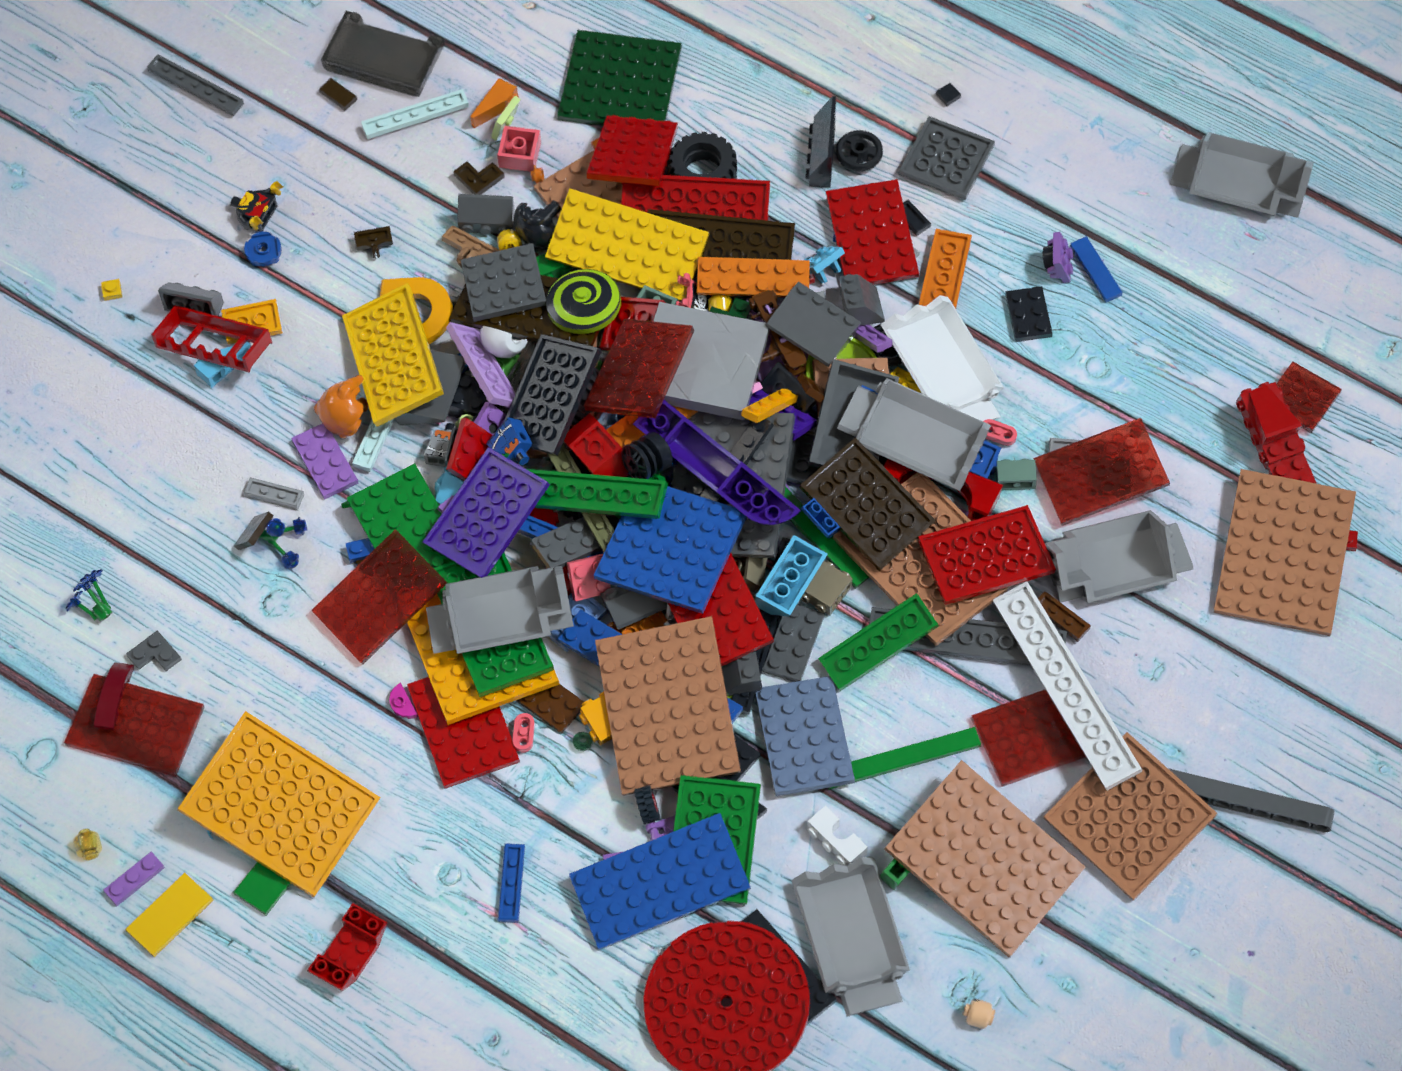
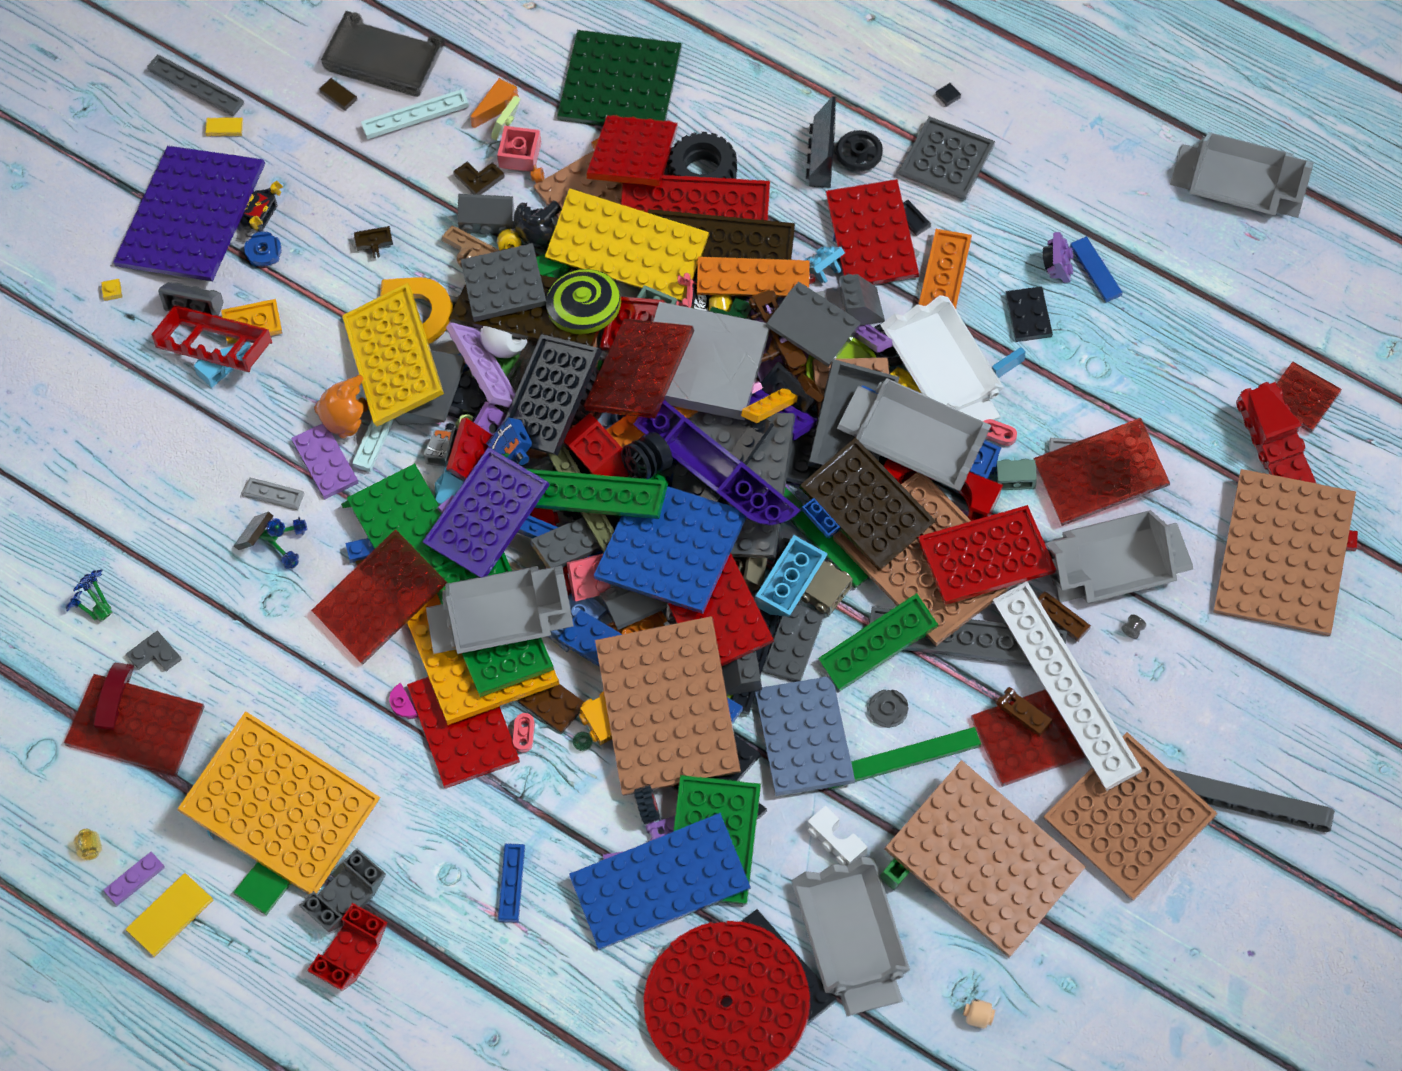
none -> dark purple plate [113,145,266,282]
none -> yellow tile [205,118,243,136]
none -> dark grey slope [299,848,386,932]
none -> dark grey tile [869,689,909,728]
none -> dark azure tile [992,347,1026,378]
none -> reddish brown plate [995,687,1052,736]
none -> clear smoke wheel [1121,614,1146,639]

